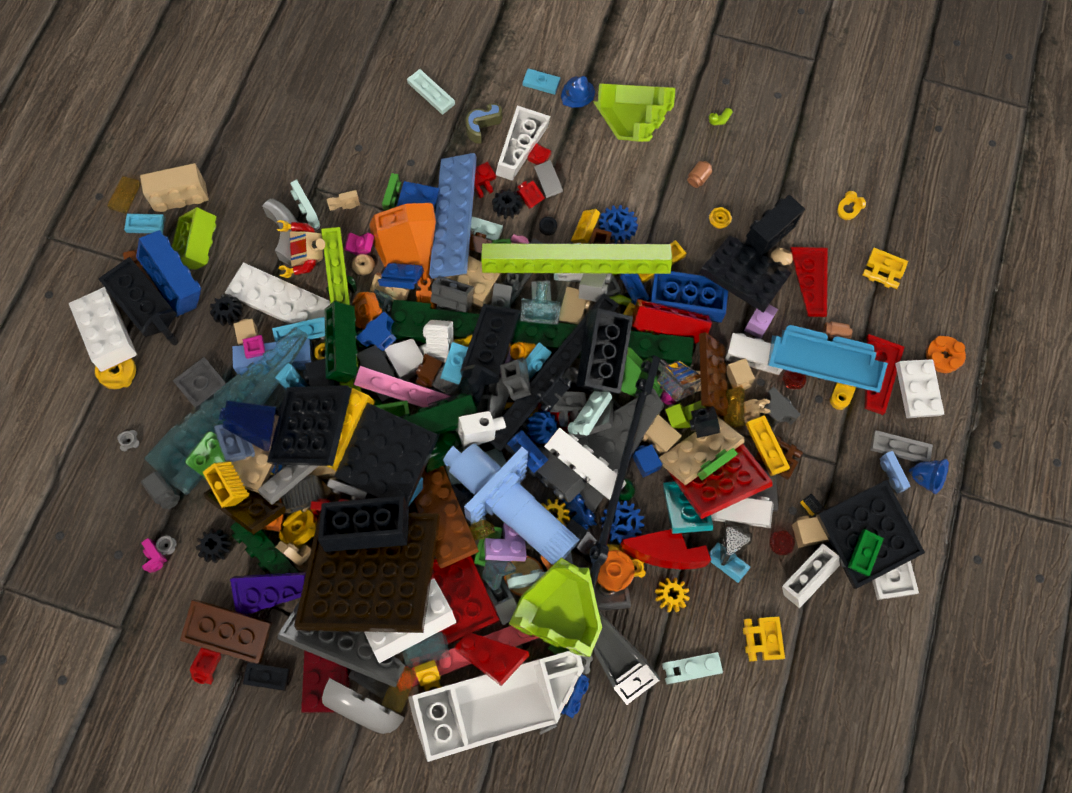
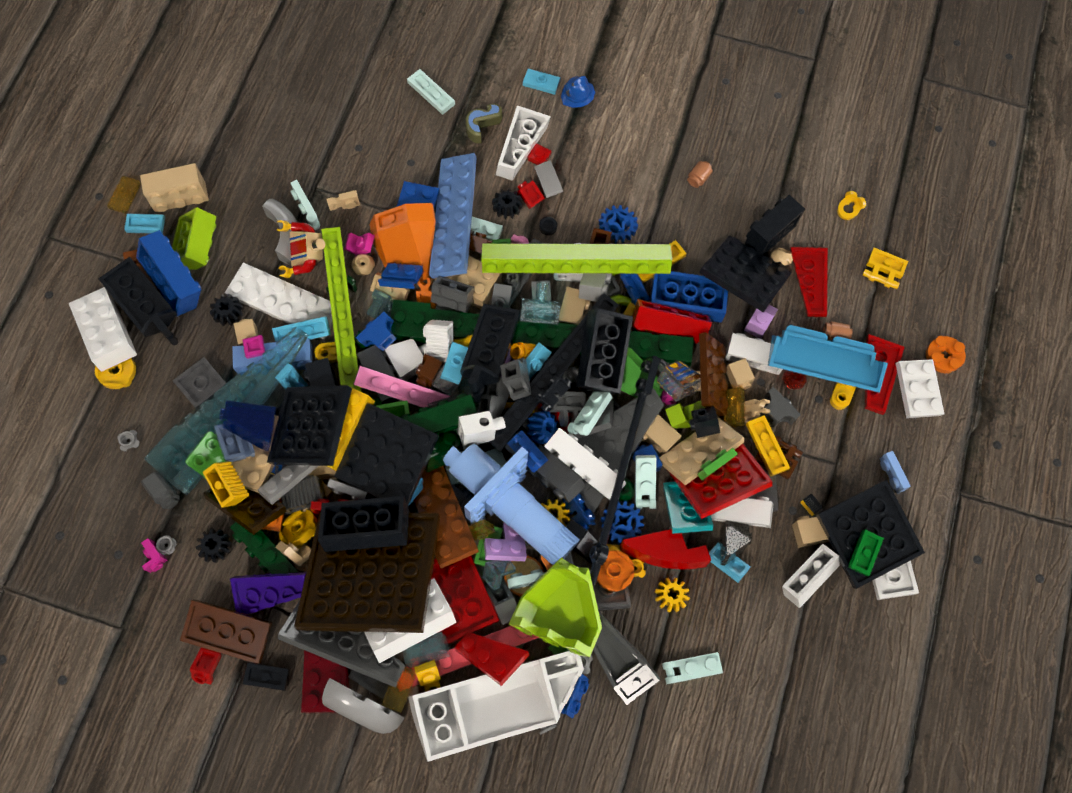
dark green brick [324,301,358,383] -> none
orange plate [352,292,382,329] -> none
bright green plate [382,173,402,211] -> none
red hinge [474,162,496,198] -> none
yellow plate [571,209,600,244] -> none
lime panel [593,84,676,142] -> none
lime arm [709,108,733,126] -> none
yellow plate [709,207,732,229] -> none
yellow plate [743,617,785,662] -> none
clear red plate [769,530,795,555] -> none
light grey plate [870,430,933,463] -> none
blue piece [909,459,949,494] -> none
none -> light aqua plate [635,455,656,509]

